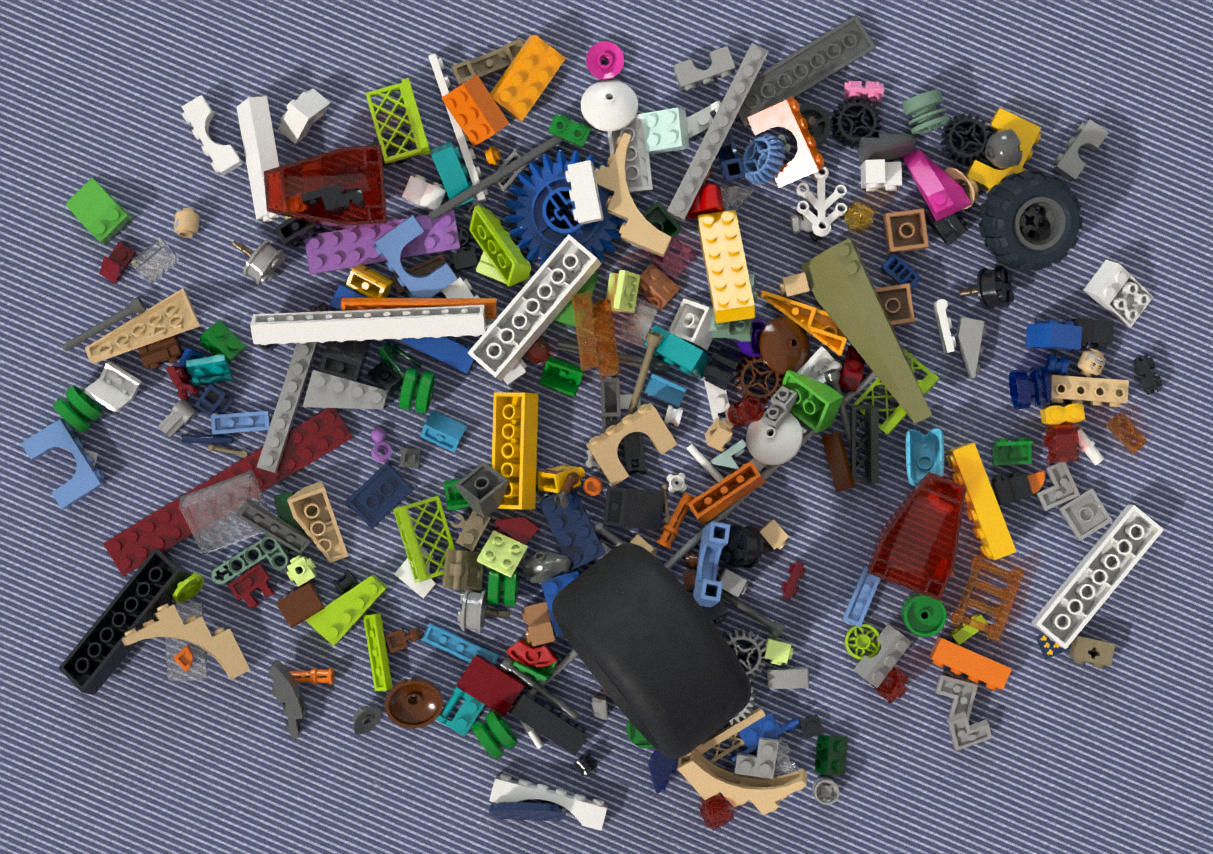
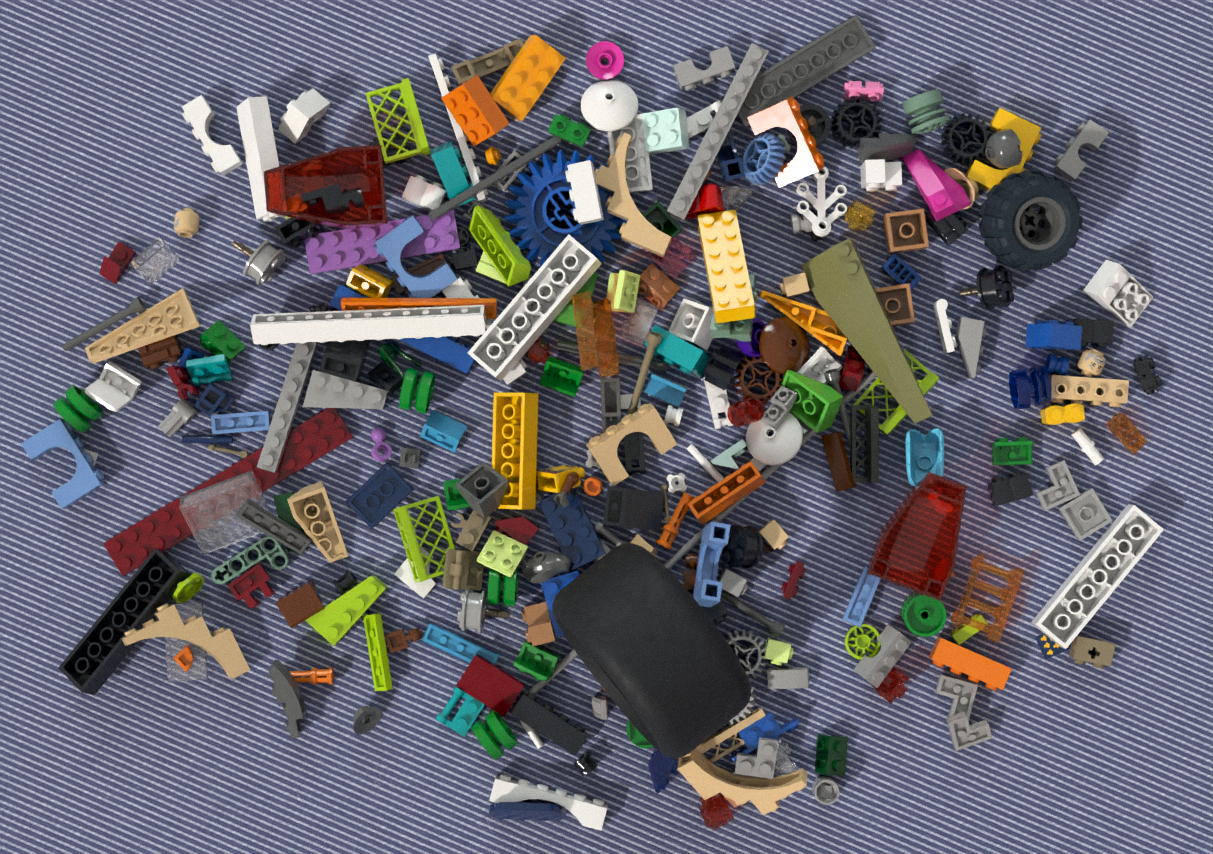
bright green slope [65,178,133,245] -> none
yellowish green brick [287,555,318,587] -> none
reddish brown dish [385,679,443,728] -> none
dark grey piece [499,656,578,719] -> none
red tile [506,639,559,667] -> none
tan brick [705,417,733,452] -> none
black plate [799,714,824,739] -> none
yellow brick [945,443,1017,560] -> none
orange tile [1027,471,1045,494] -> none
clear red brick [1043,423,1079,463] -> none

